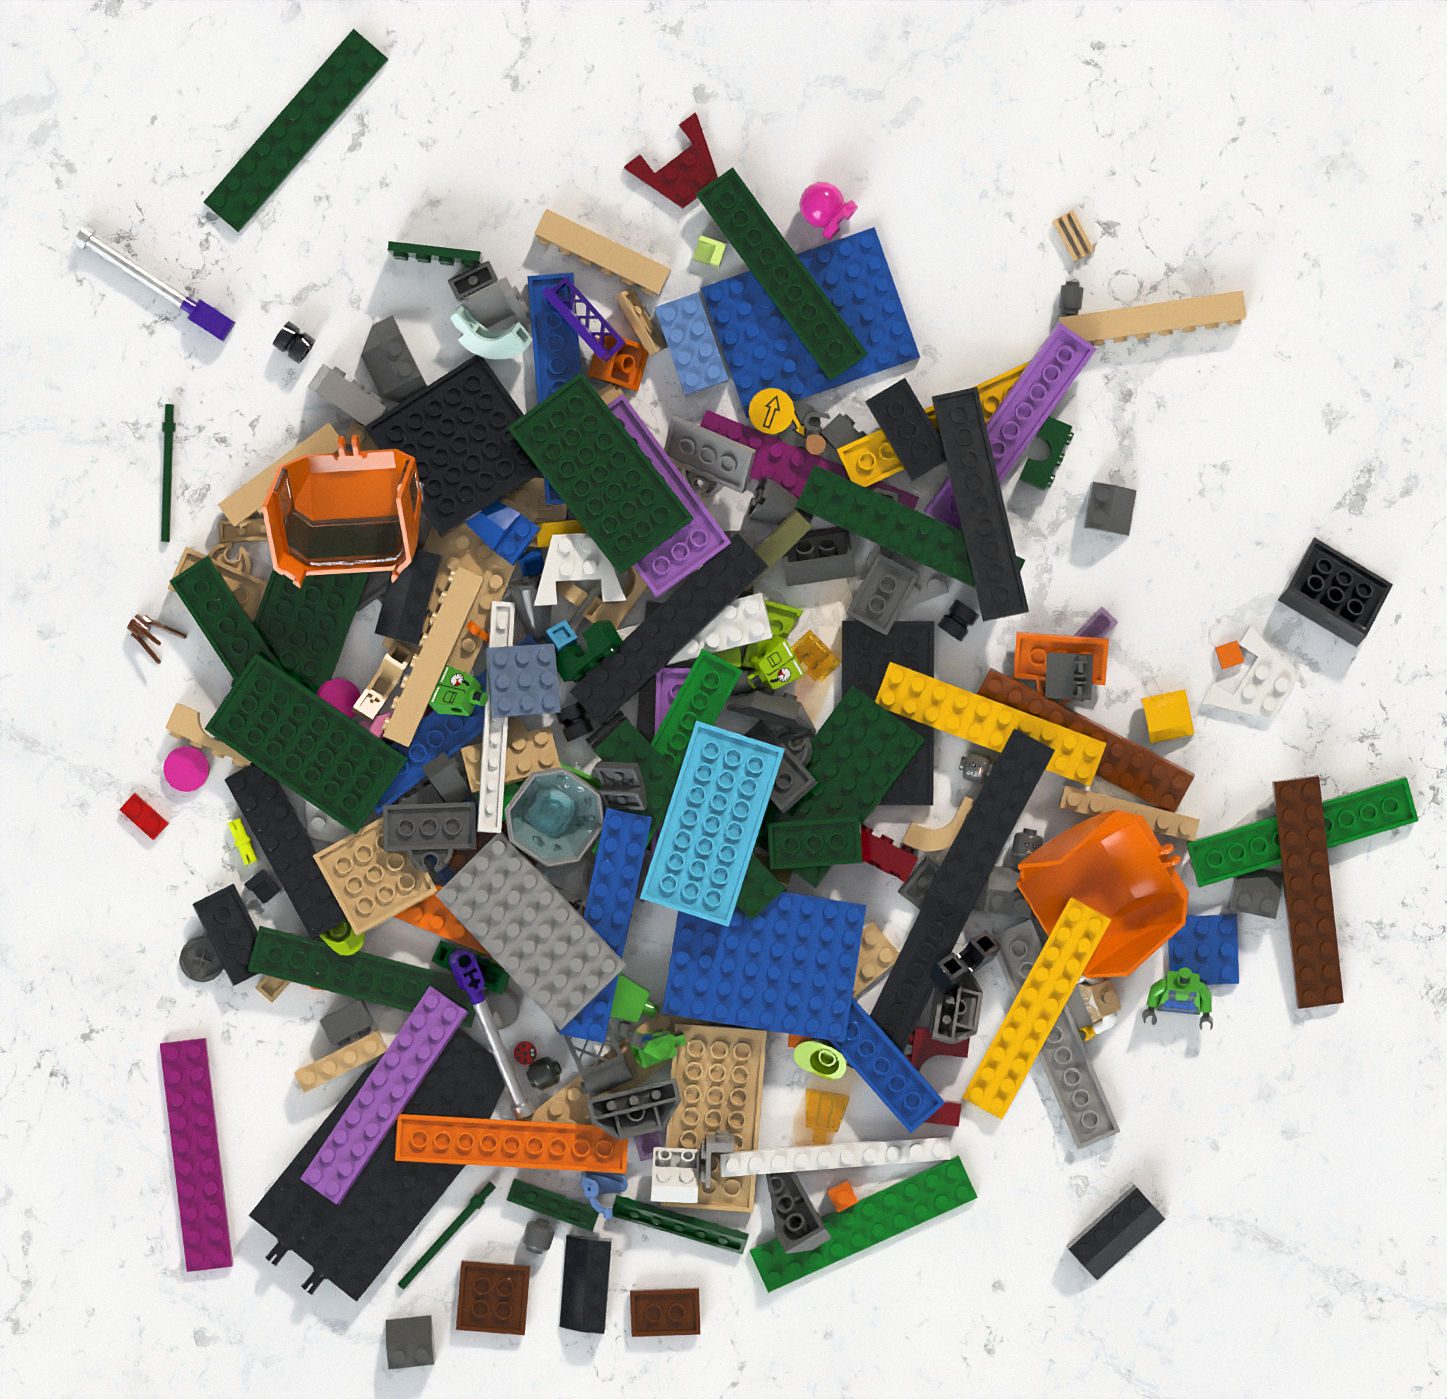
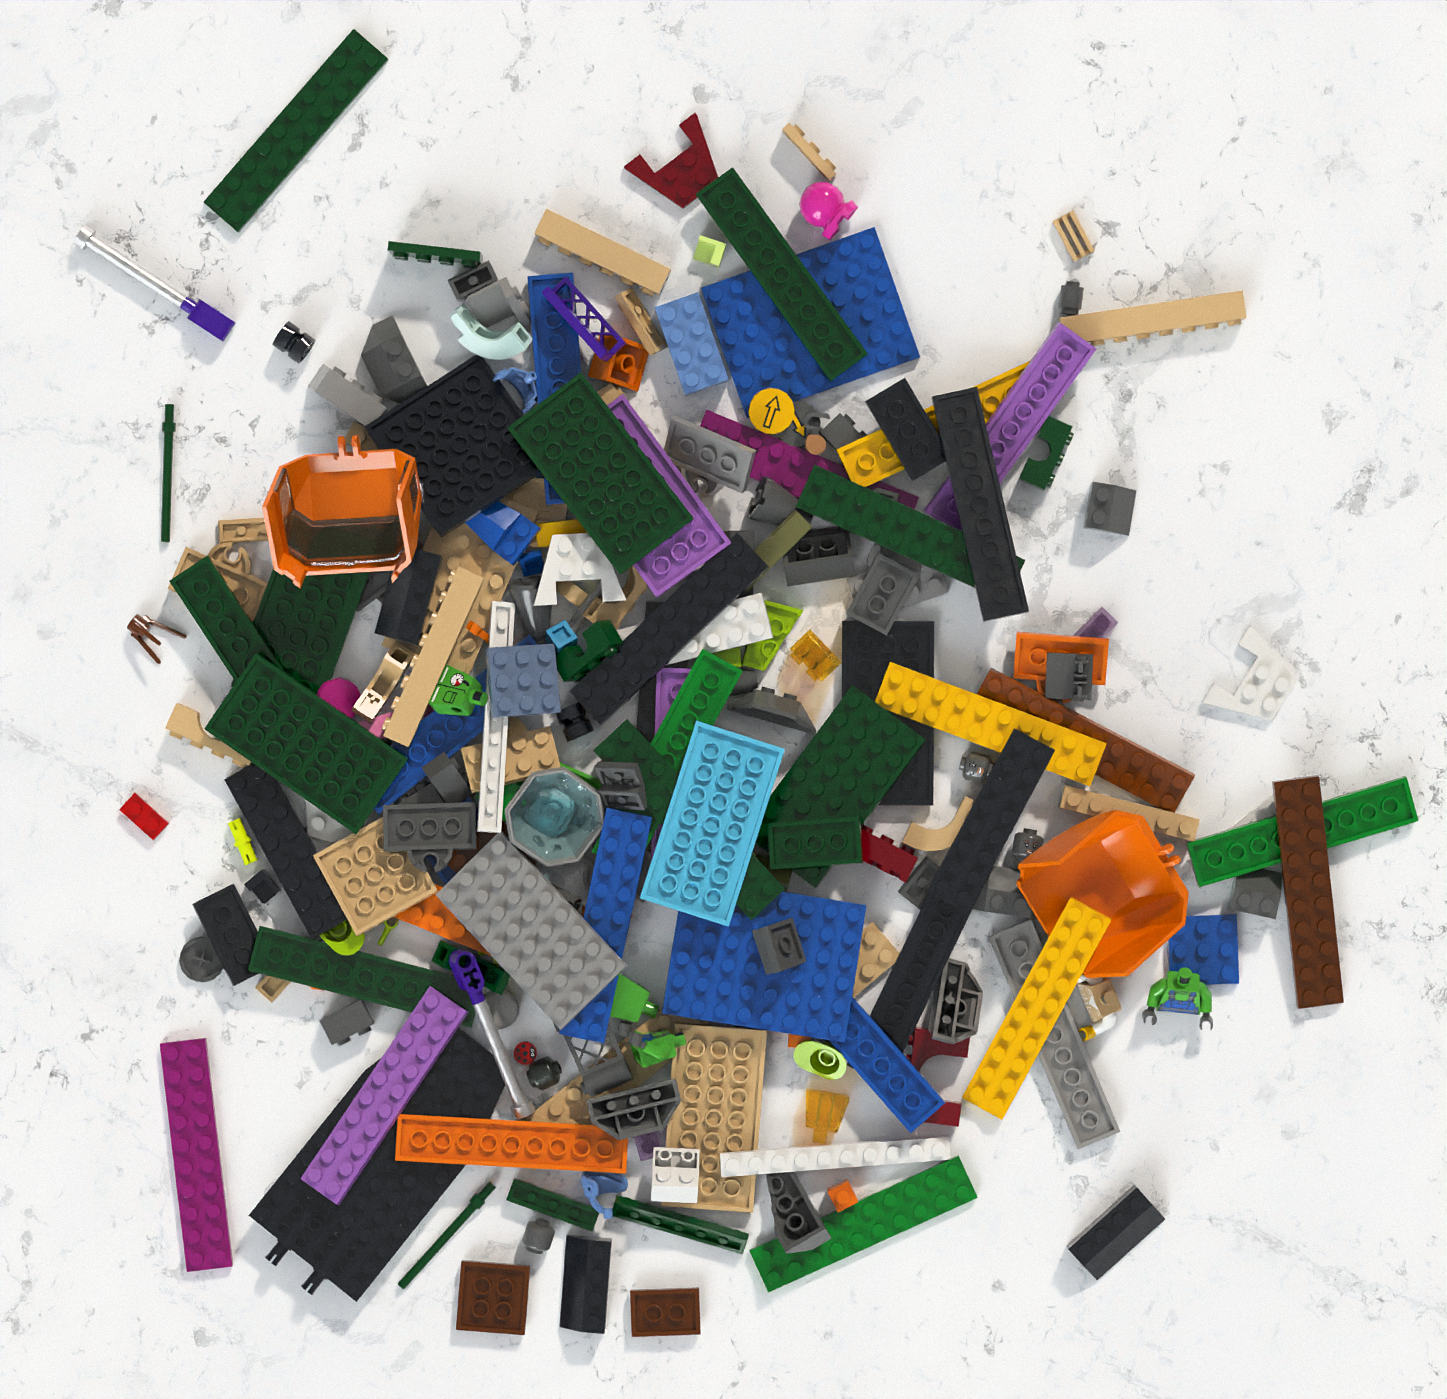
dark pink tile [163,746,210,792] -> none
tan brick [218,423,347,529] -> none
tan arch [294,1029,388,1093] -> none
dark grey slope [386,1315,436,1370] -> none
dark grey pin [585,710,630,750] -> none
light grey bracket [701,1130,734,1188] -> none
dark grey plate [743,720,818,813] -> none
lime torso [747,635,806,690] -> none
black arch [929,930,1001,993] -> none
black wheel [937,599,980,642] -> none
yellow slope [1141,689,1194,744] -> none
orange tile [1215,640,1244,669] -> none
black slope [1278,537,1393,648] -> none
none -> lime hand [377,919,399,946]
none -> medium blue helmet [492,367,537,414]
none -> dark grey bracket [752,917,807,975]
none -> tan plate [782,123,836,182]

